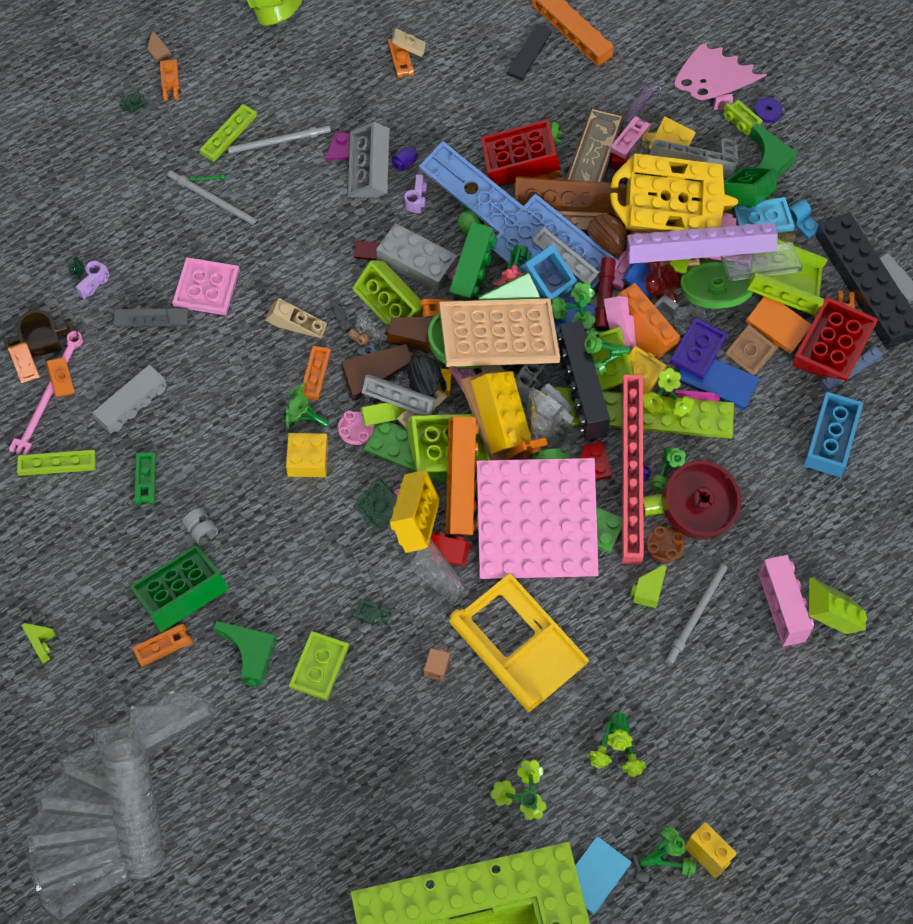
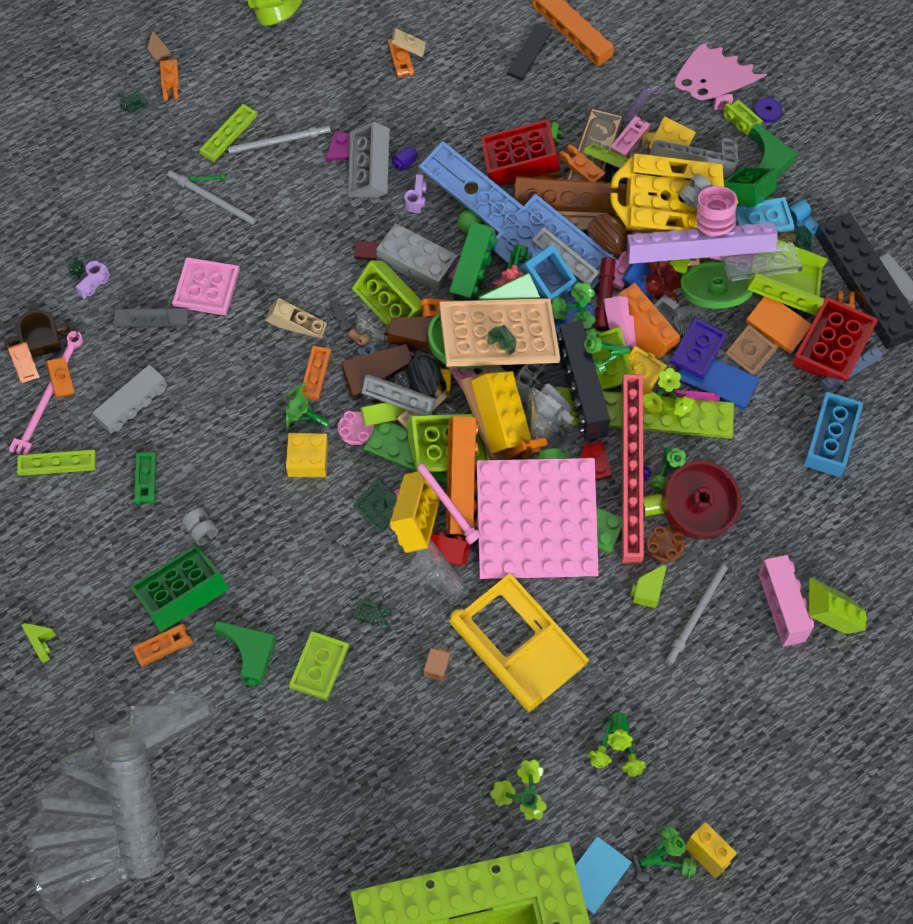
none -> bright pink piece [417,464,482,545]
none -> clear green bracket [487,325,517,355]
none -> orange hinge [559,144,606,182]
none -> lime tile [584,143,629,168]
none -> light grey wheel [679,174,713,209]
none -> bright pink wheel [696,186,737,236]
none -> clear green bracket [791,225,812,252]

